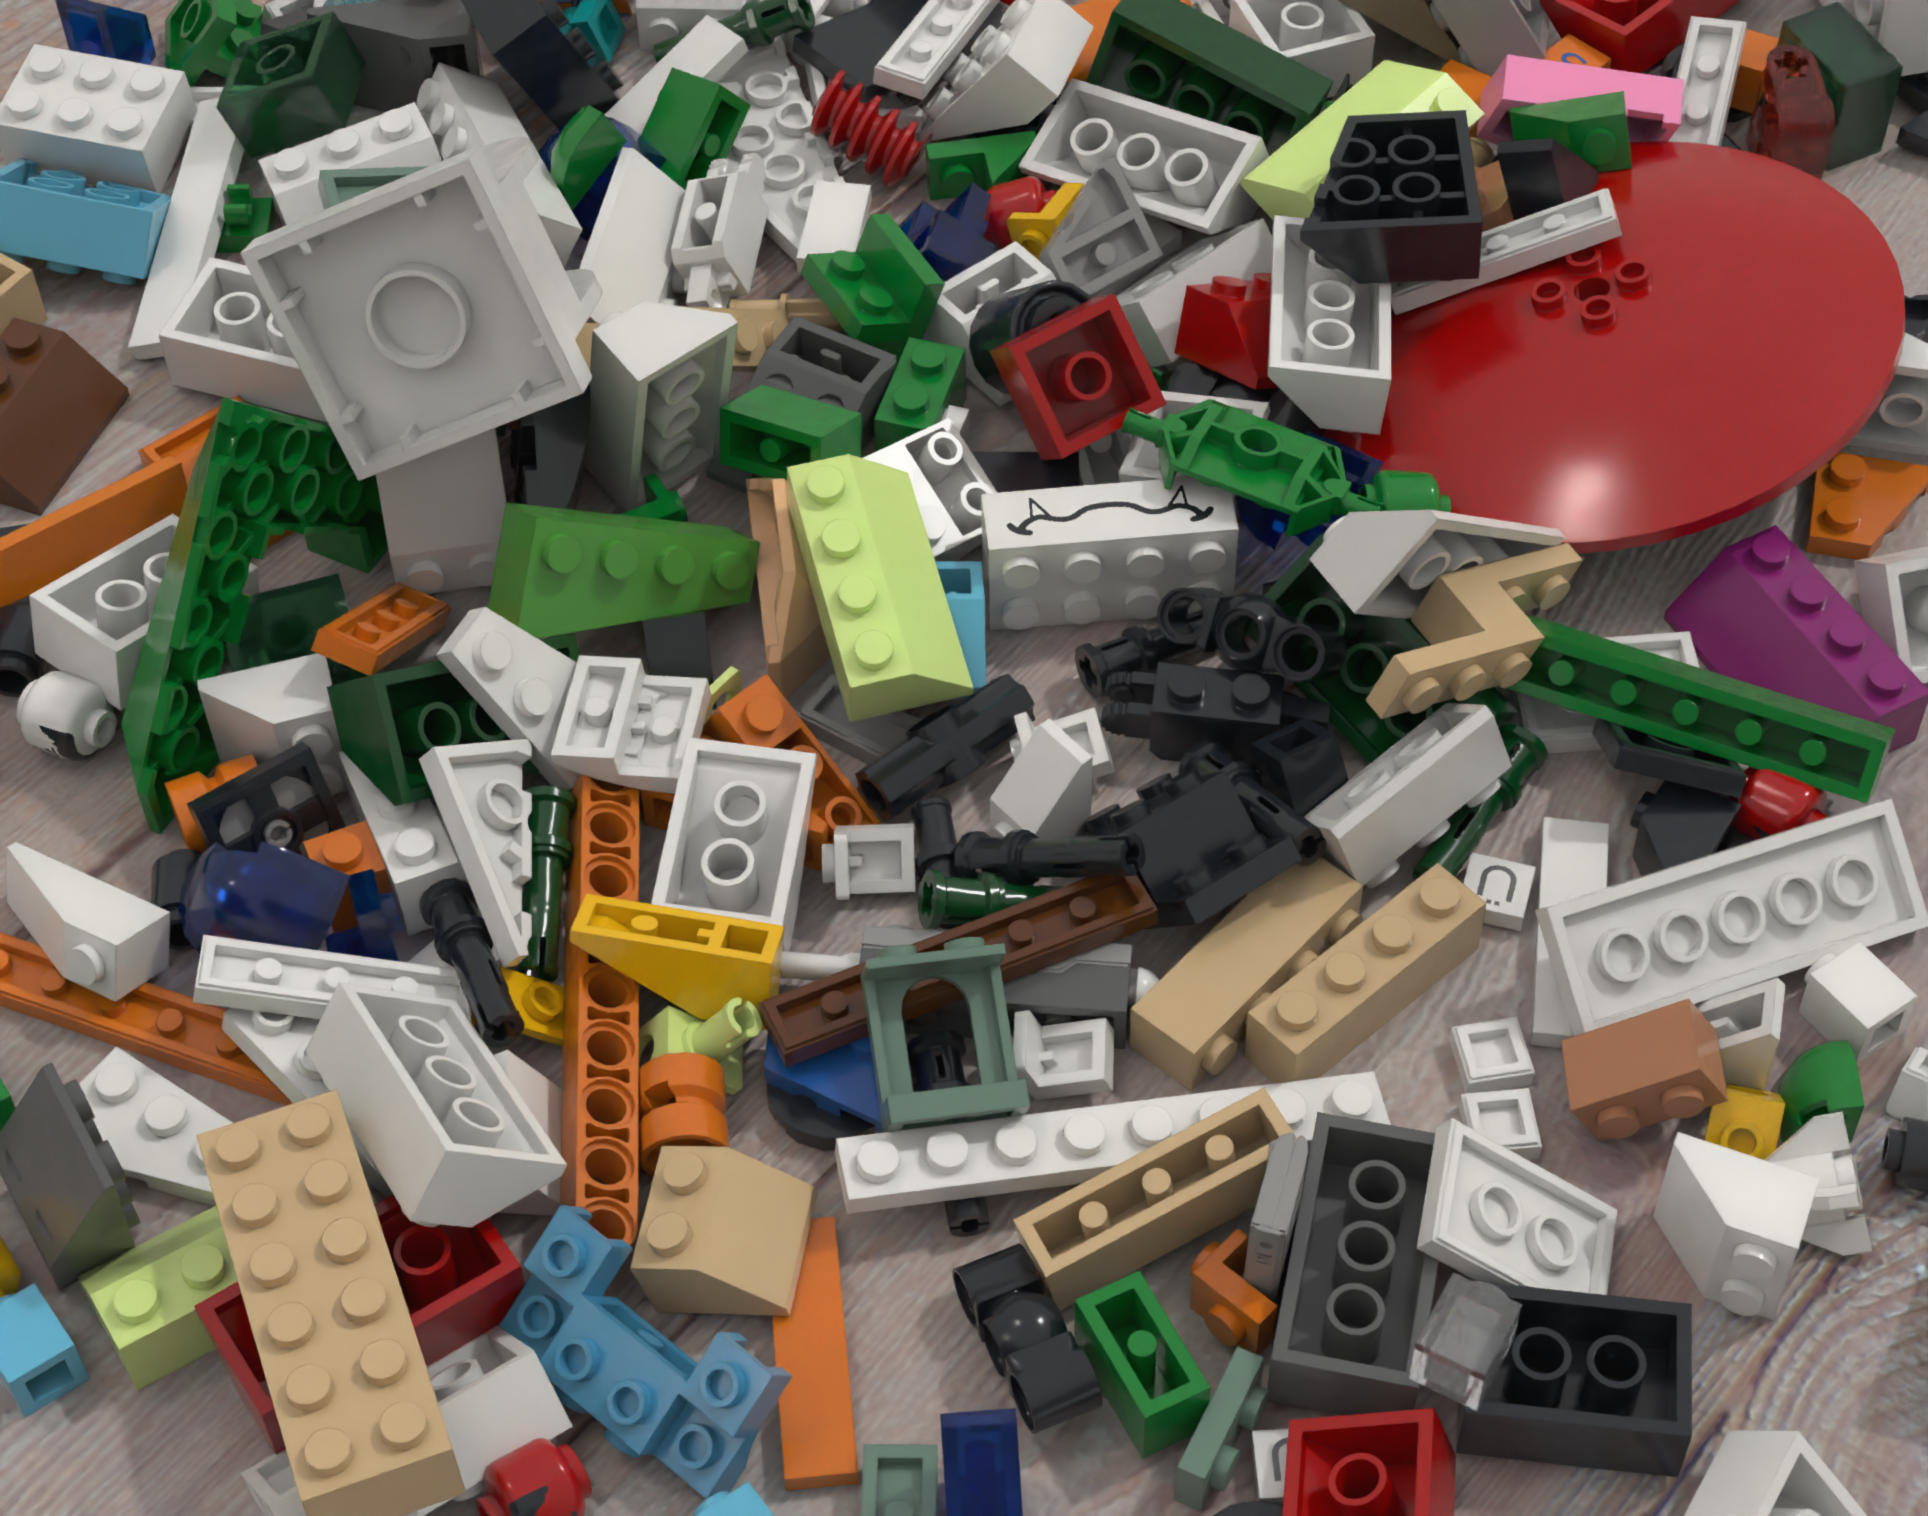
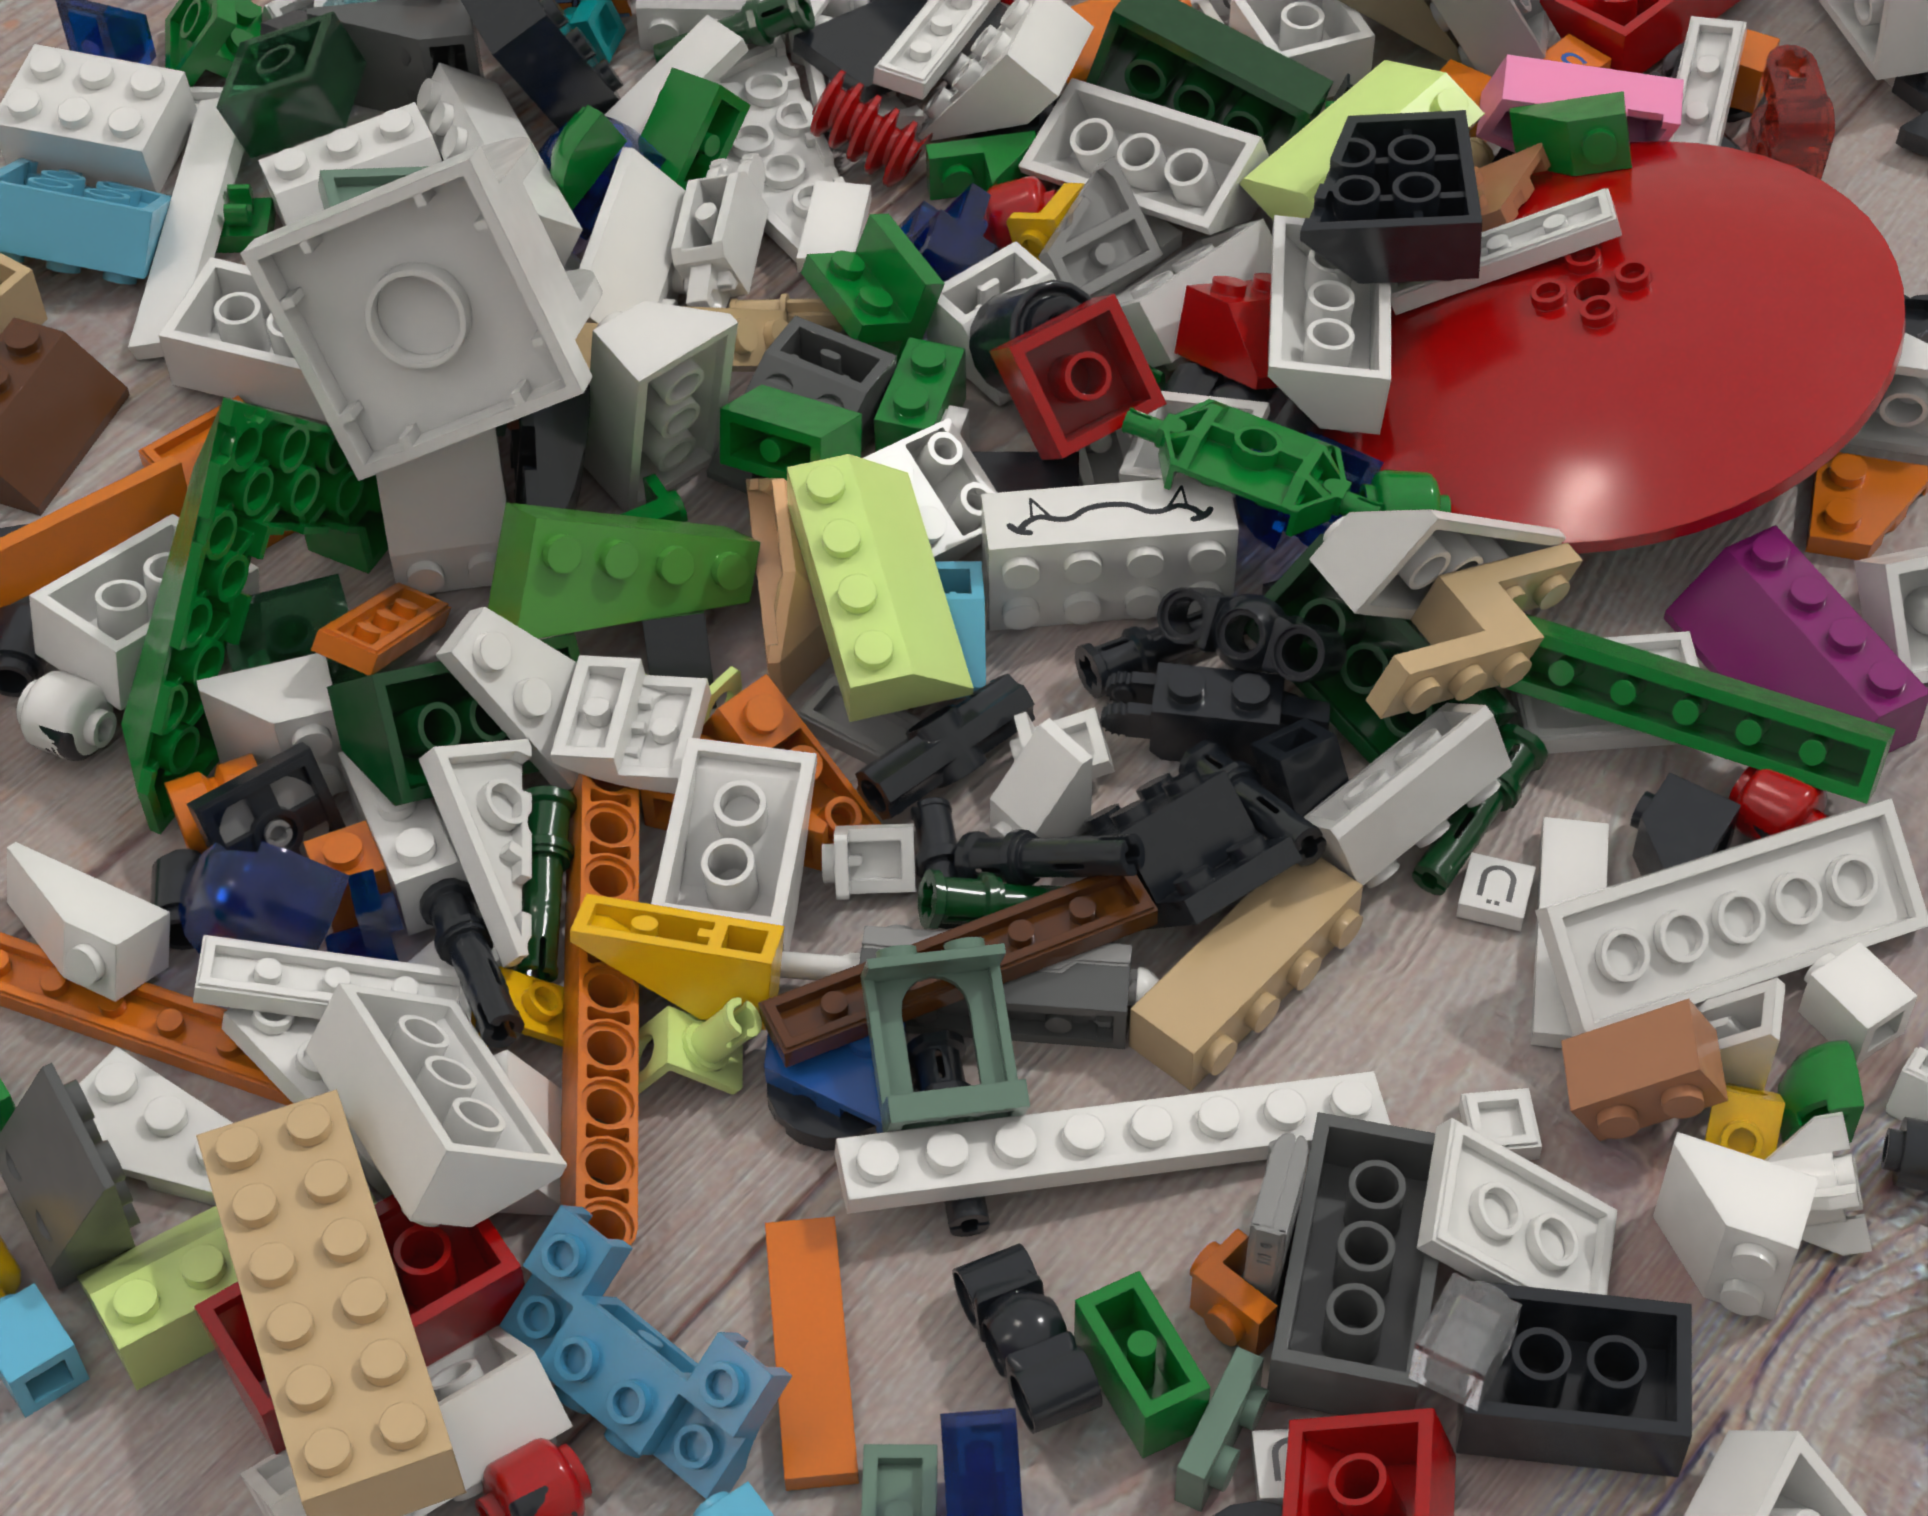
tan slope [630,1146,817,1316] -> none
orange wheel [638,1052,729,1177] -> none
white bracket [1011,1010,1114,1100] -> none
tan brick [1013,1087,1305,1311] -> none
tan brick [1244,863,1487,1084] -> none
white tile [1449,1017,1535,1093] -> none
black slope [1497,139,1599,221] -> none
black tile [1592,718,1747,798] -> none
brick [1764,2,1903,172] -> none

